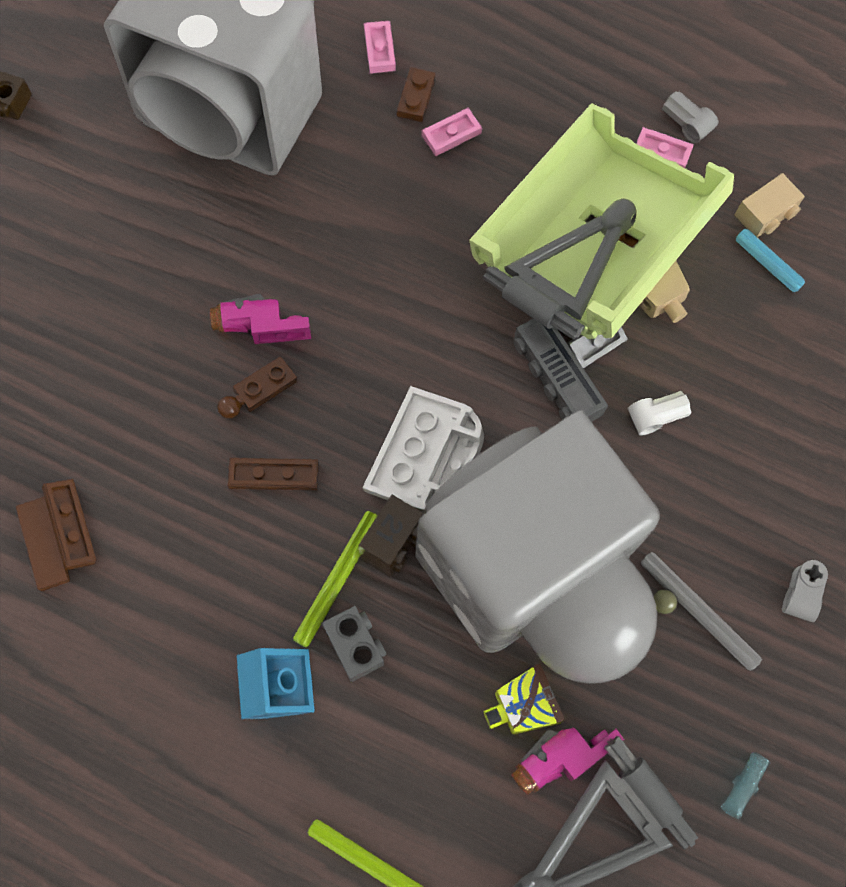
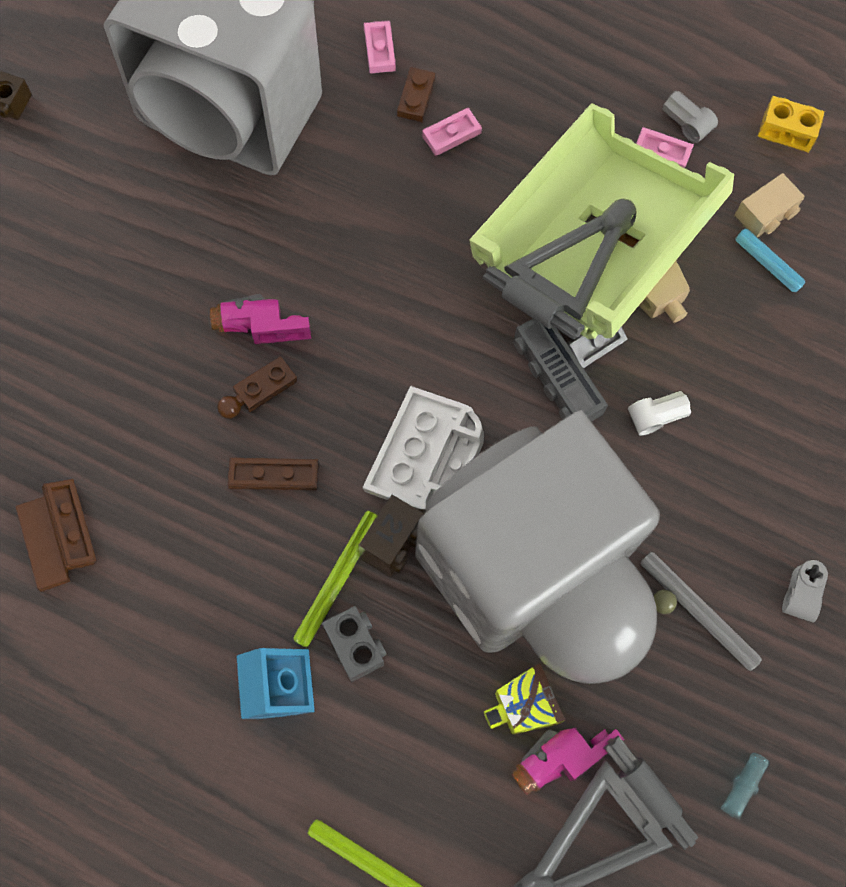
none -> yellow brick [757,96,825,152]

